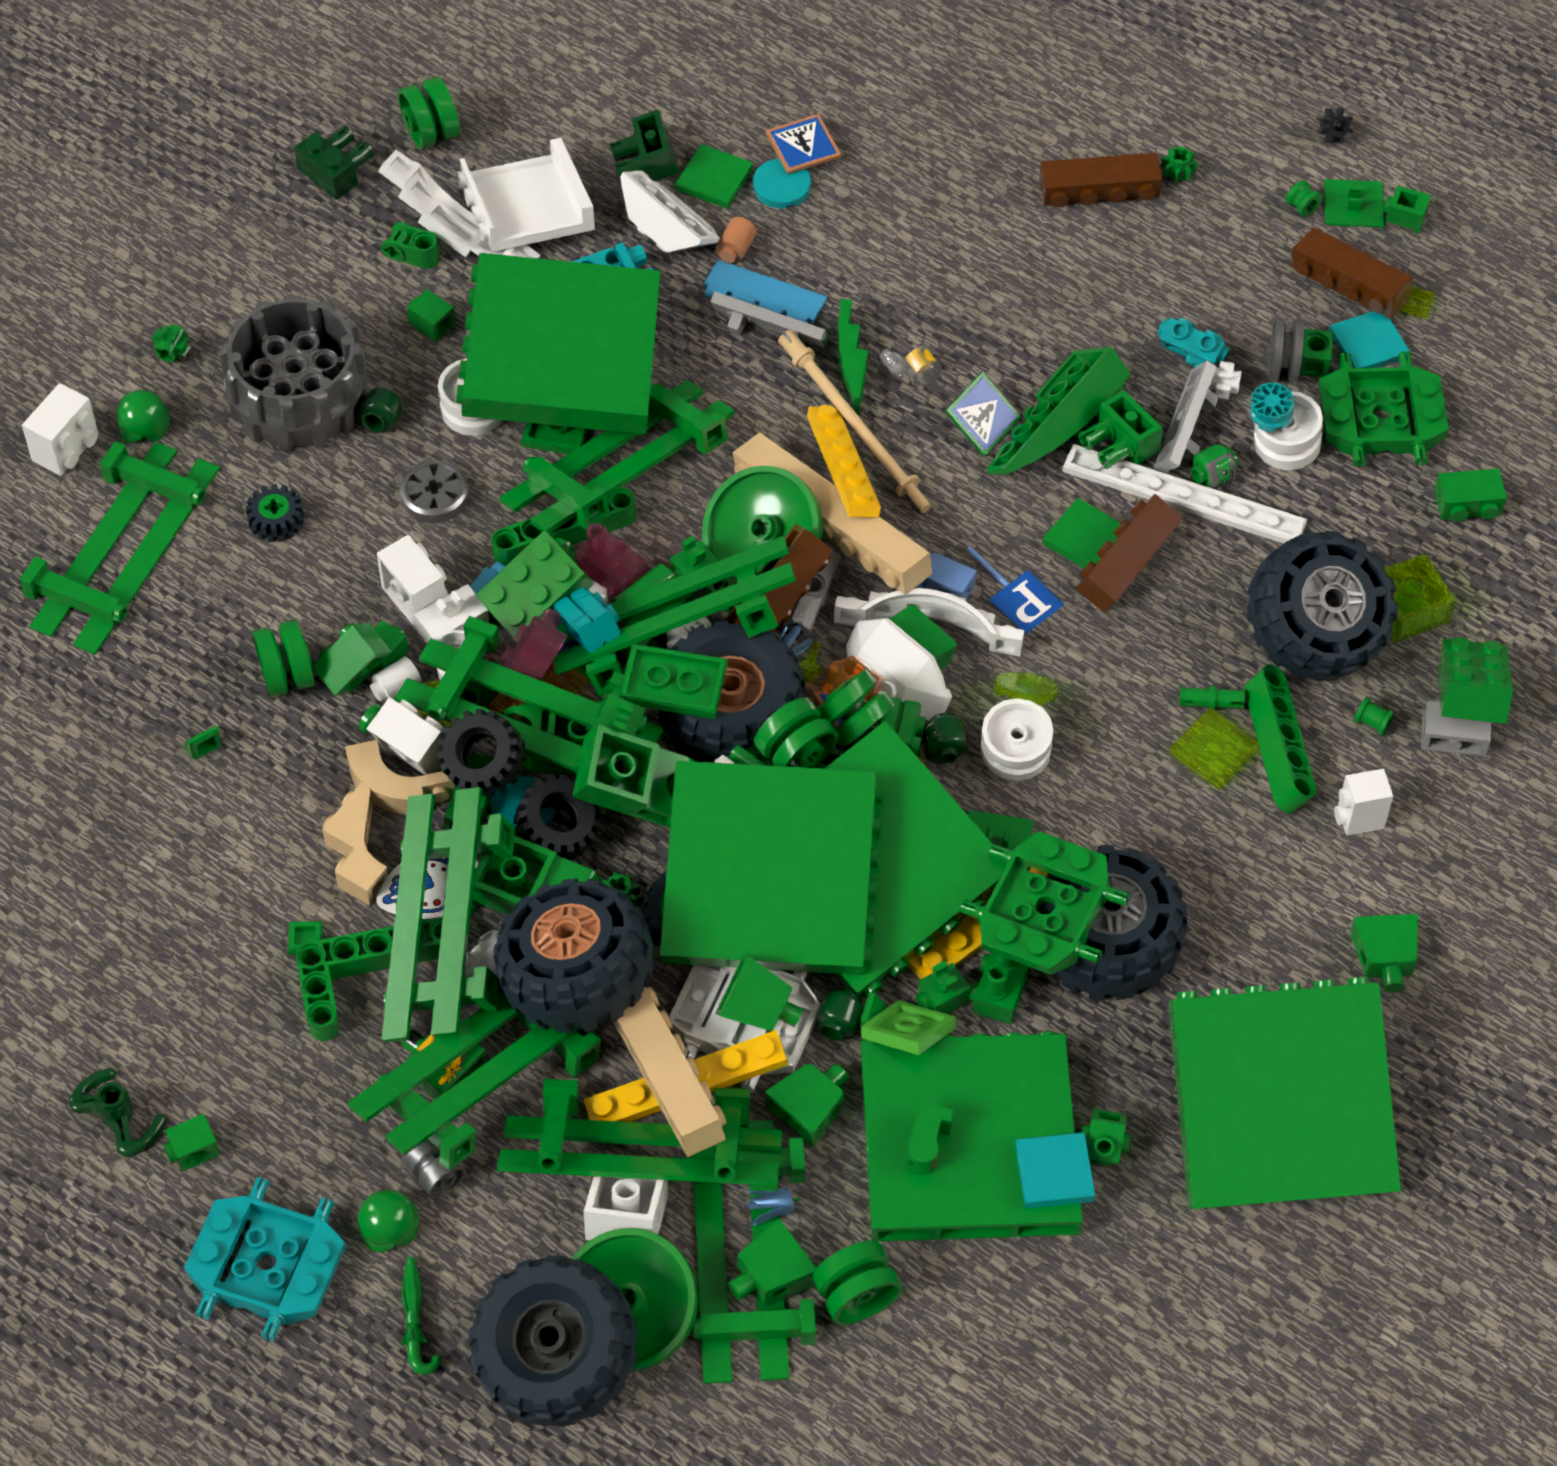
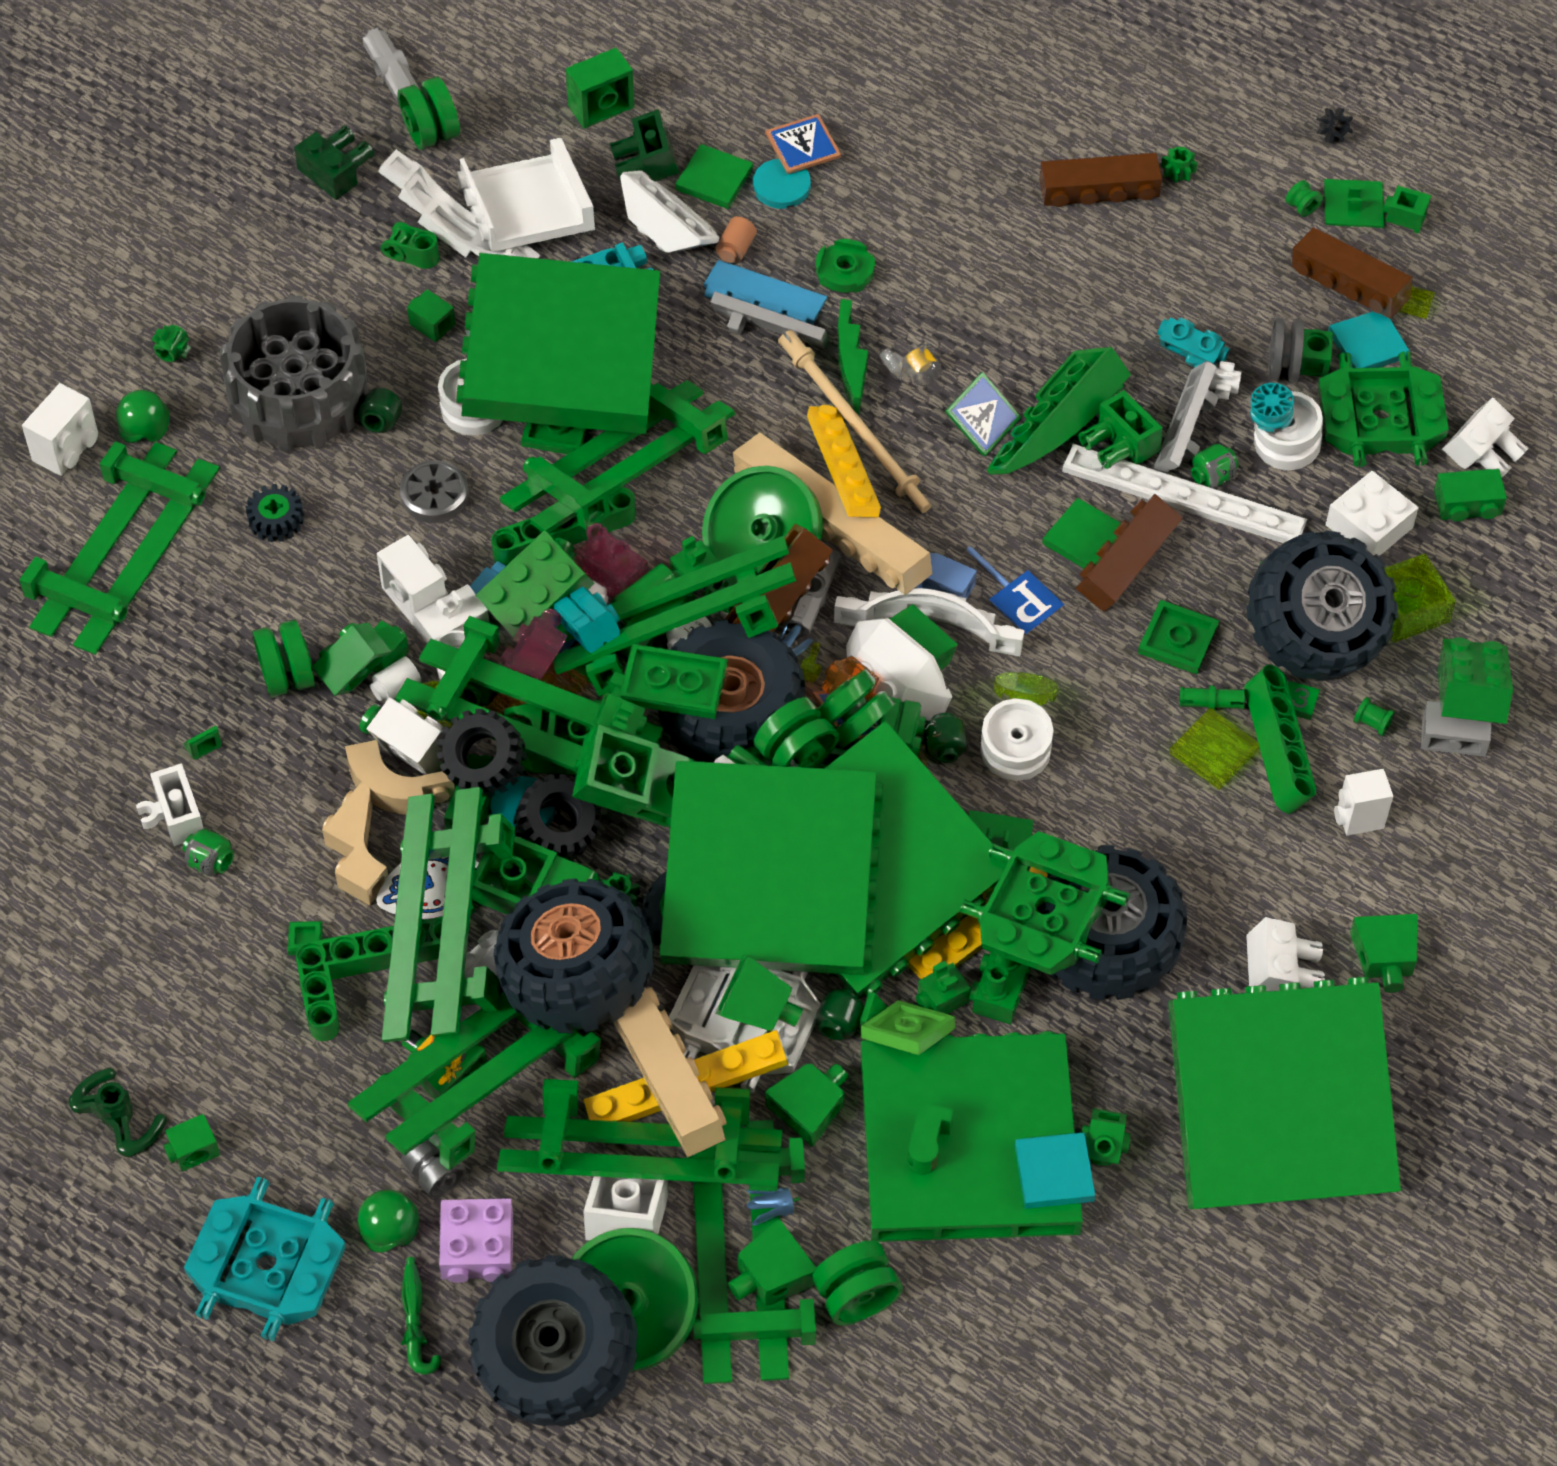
none -> white brick [136,764,204,846]
none -> green head [183,828,234,877]
none -> light grey piece [363,28,419,103]
none -> lavender brick [439,1199,513,1283]
none -> green brick [565,47,635,129]
none -> green plate [816,239,875,293]
none -> green tile [1138,600,1220,674]
none -> white brick [1246,917,1325,992]
none -> green tile [1288,681,1320,720]
none -> white brick [1326,471,1419,556]
none -> white brick [1442,397,1528,477]

